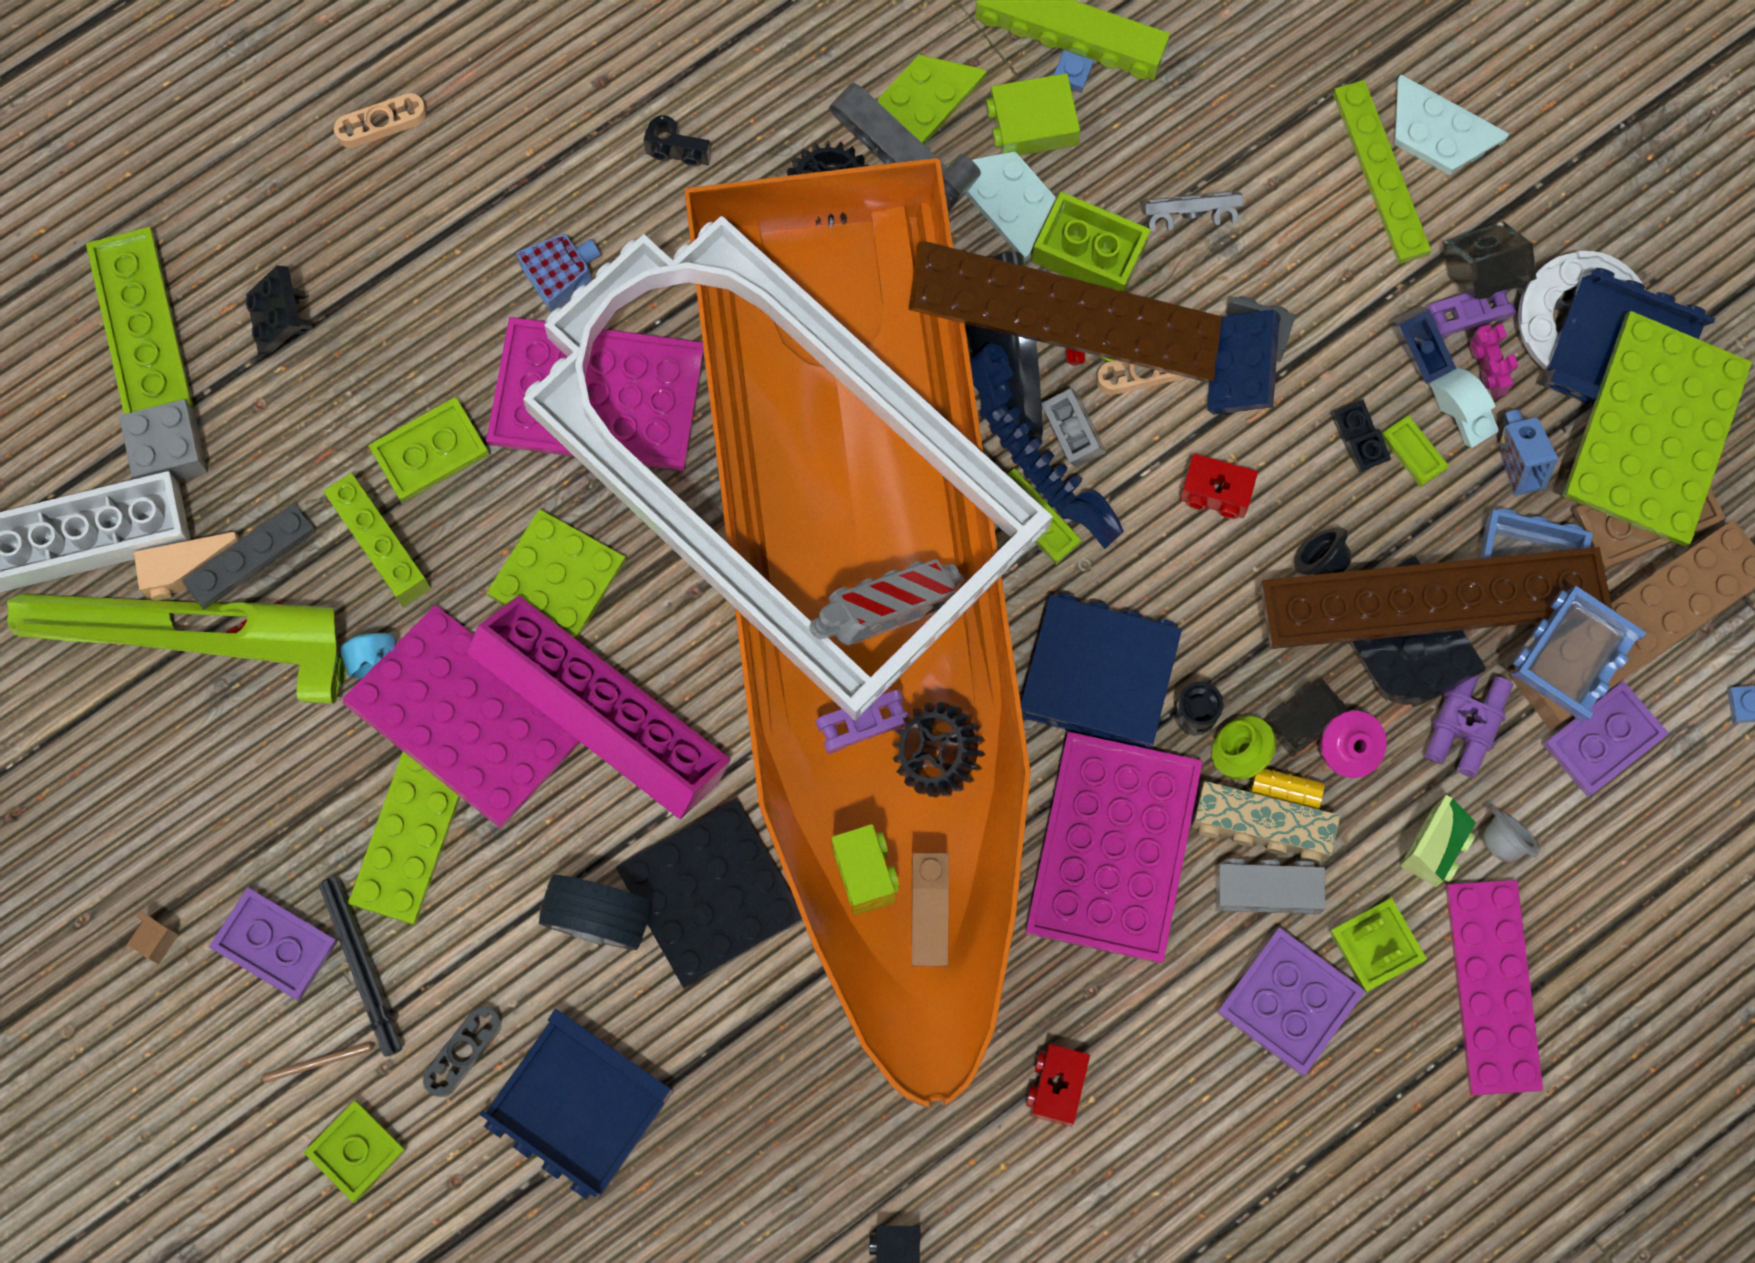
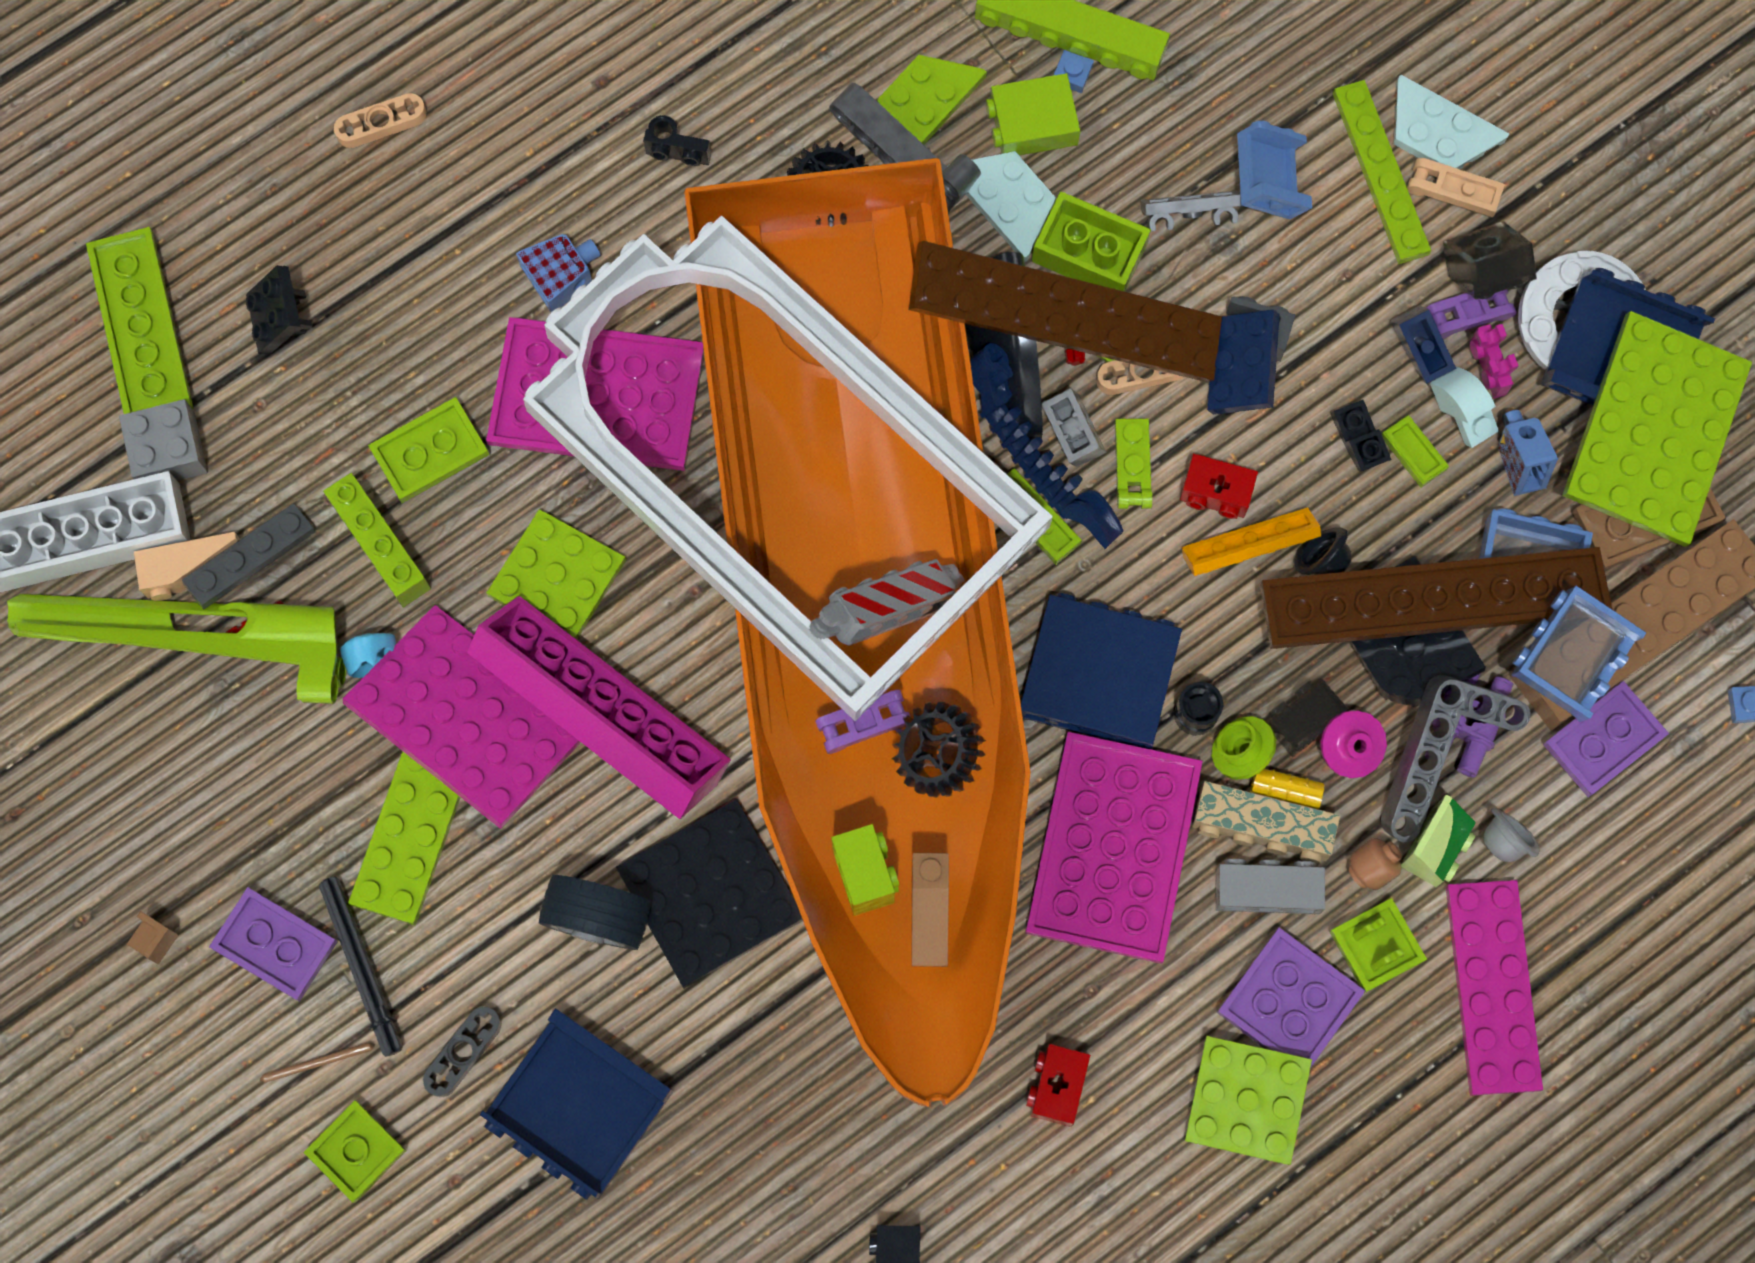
none -> lime plate [1114,419,1152,509]
none -> light orange plate [1182,507,1321,576]
none -> lime plate [1185,1035,1312,1165]
none -> medium blue panel [1237,121,1312,219]
none -> nougat head [1348,838,1402,890]
none -> flat silver beam [1381,675,1531,842]
none -> light nougat plate [1407,158,1505,217]

